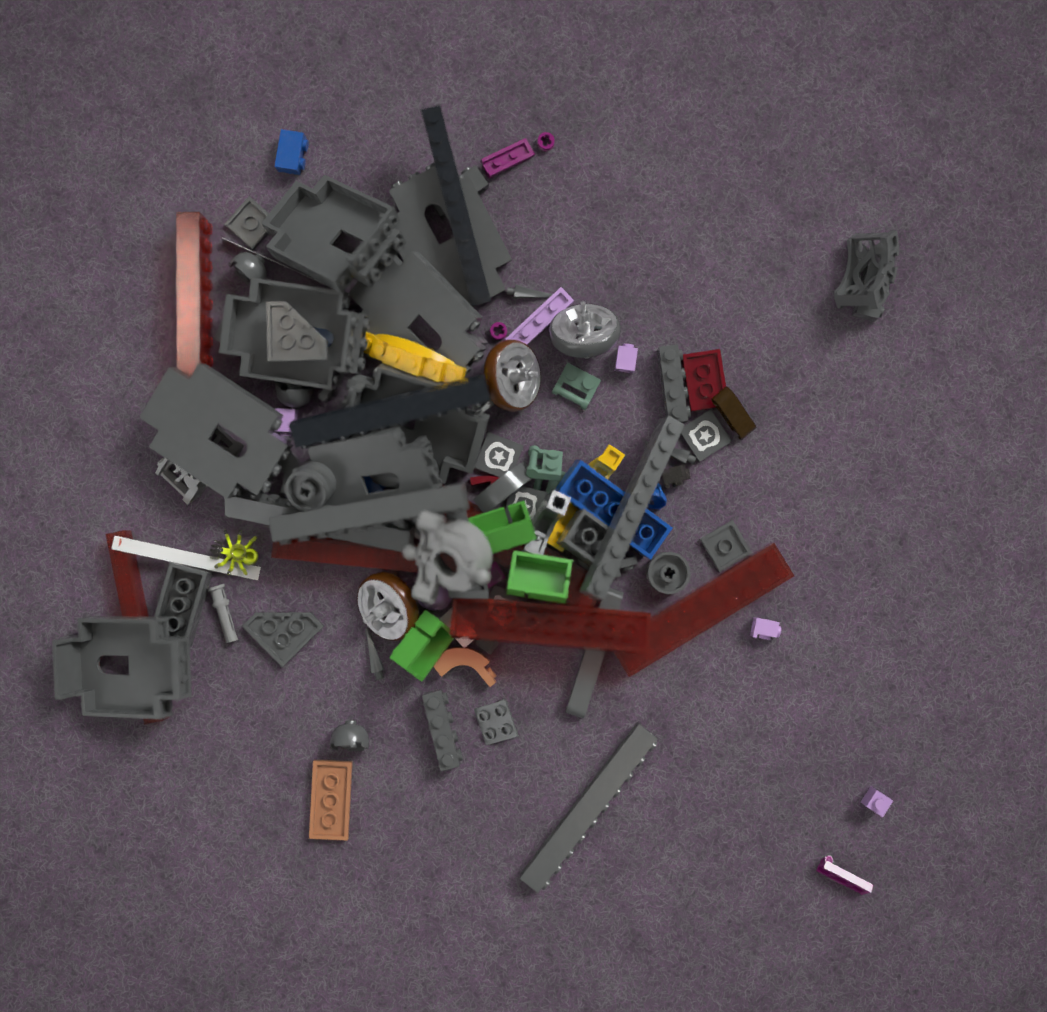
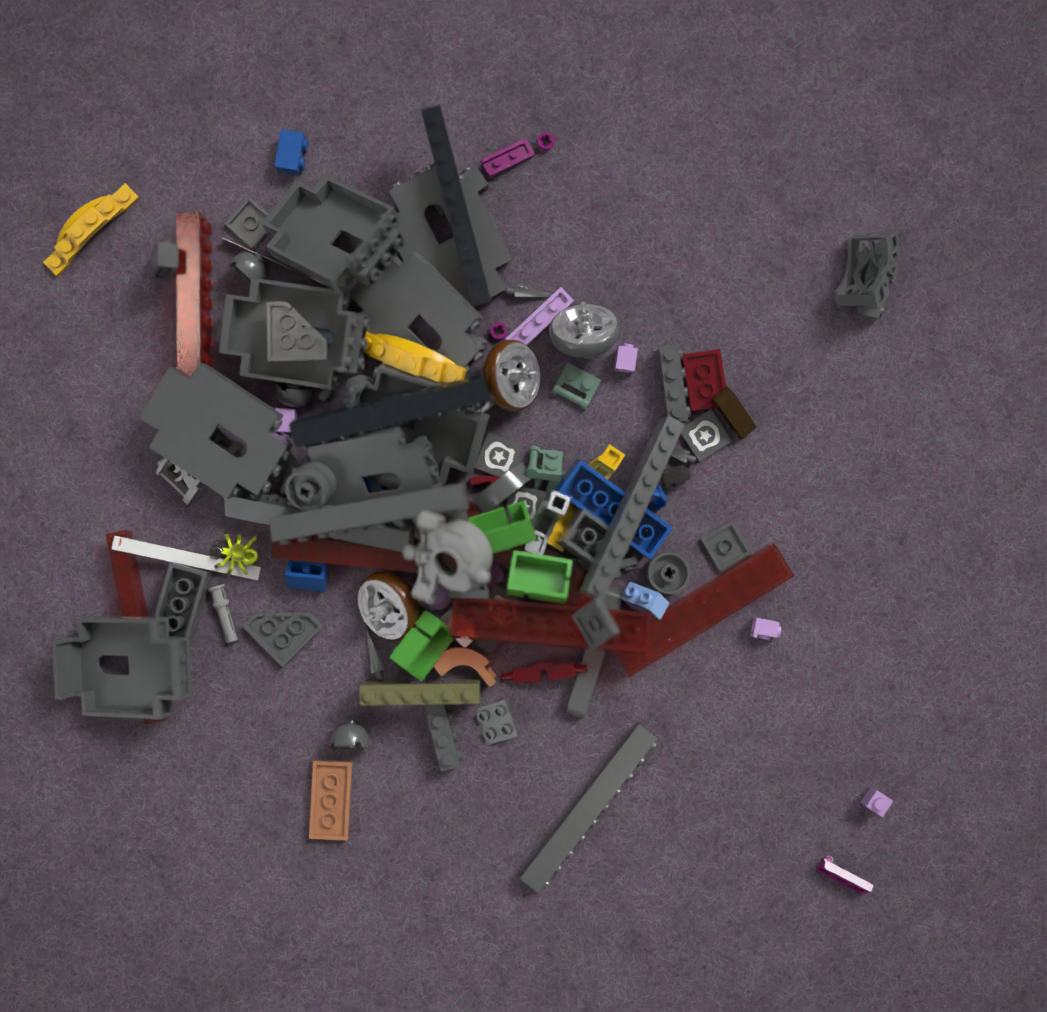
none -> yellow piece [43,183,140,277]
none -> dark grey brick [150,240,178,279]
none -> blue brick [285,559,329,592]
none -> olive arch [360,679,481,705]
none -> dark red piece [502,662,588,683]
none -> dark grey tile [572,597,620,650]
none -> light blue brick [621,582,670,620]

